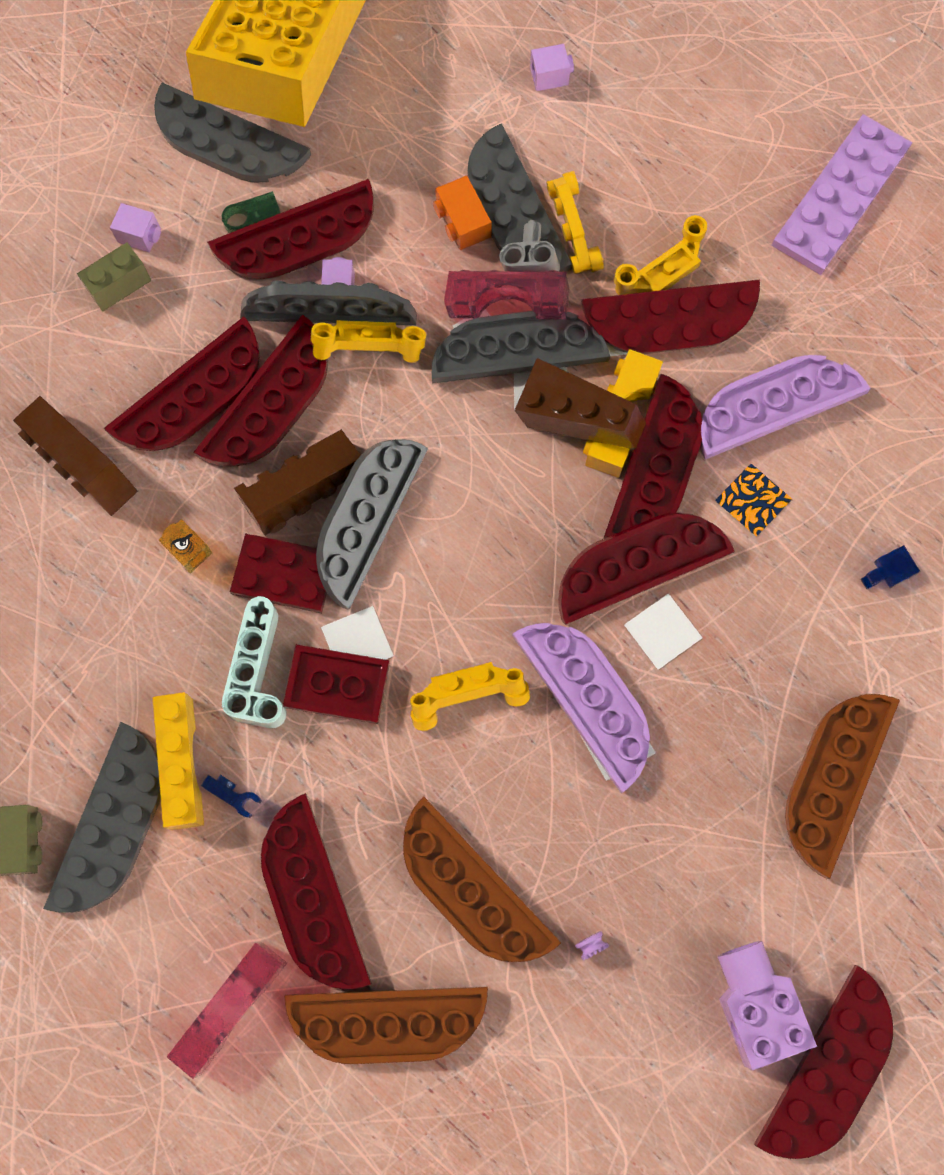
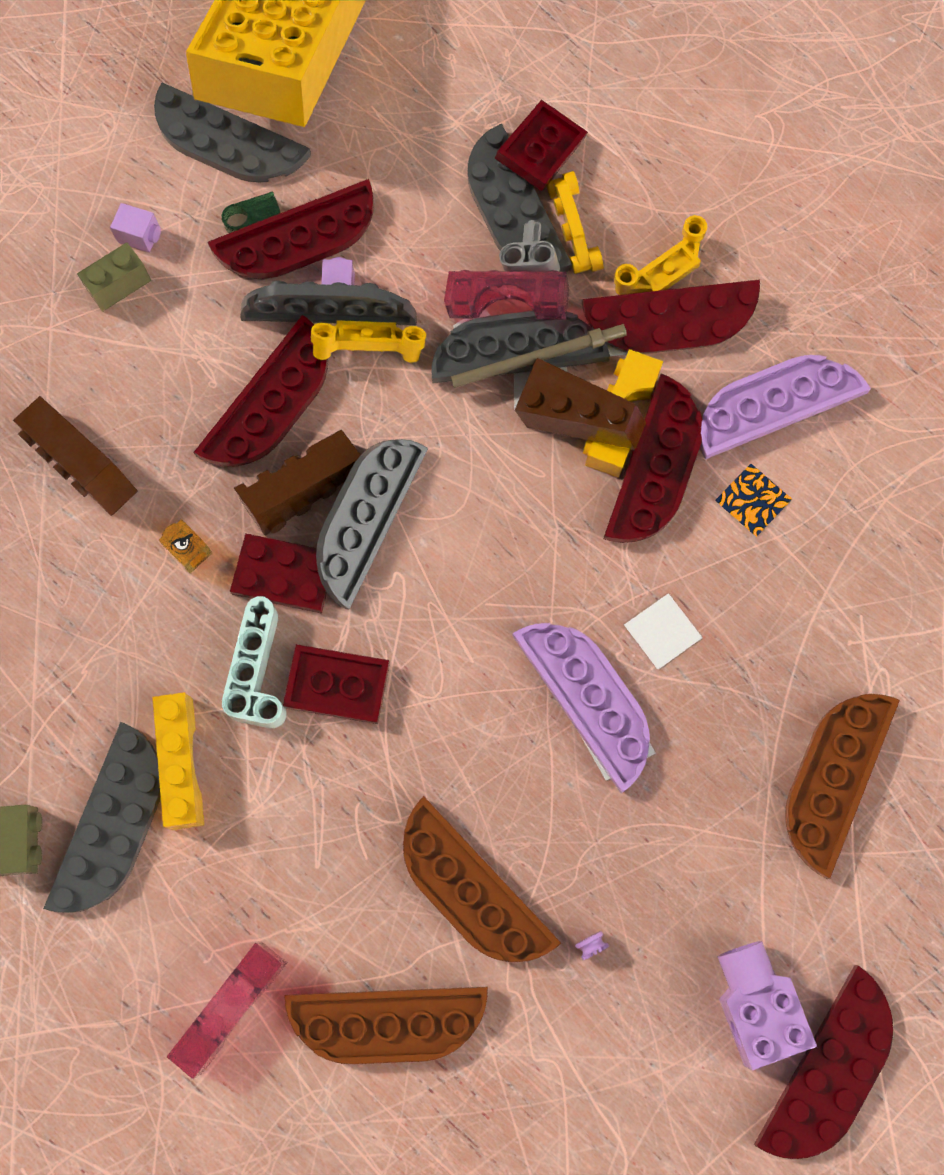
dark red plate [104,316,260,451] -> none
clear blue plate [201,774,262,818] -> none
dark red plate [261,793,372,989] -> none
white sticker [321,606,394,660] -> none
yellow plate [410,662,530,731] -> none
orange brick [433,175,492,250] -> none
lavender brick [530,44,574,91] -> none
dark red plate [558,512,735,625] -> none
lavender plate [771,114,912,275] -> none
clear blue plate [860,545,920,590] -> none
none -> dark tan bar [450,324,627,388]
none -> dark red plate [495,99,588,191]

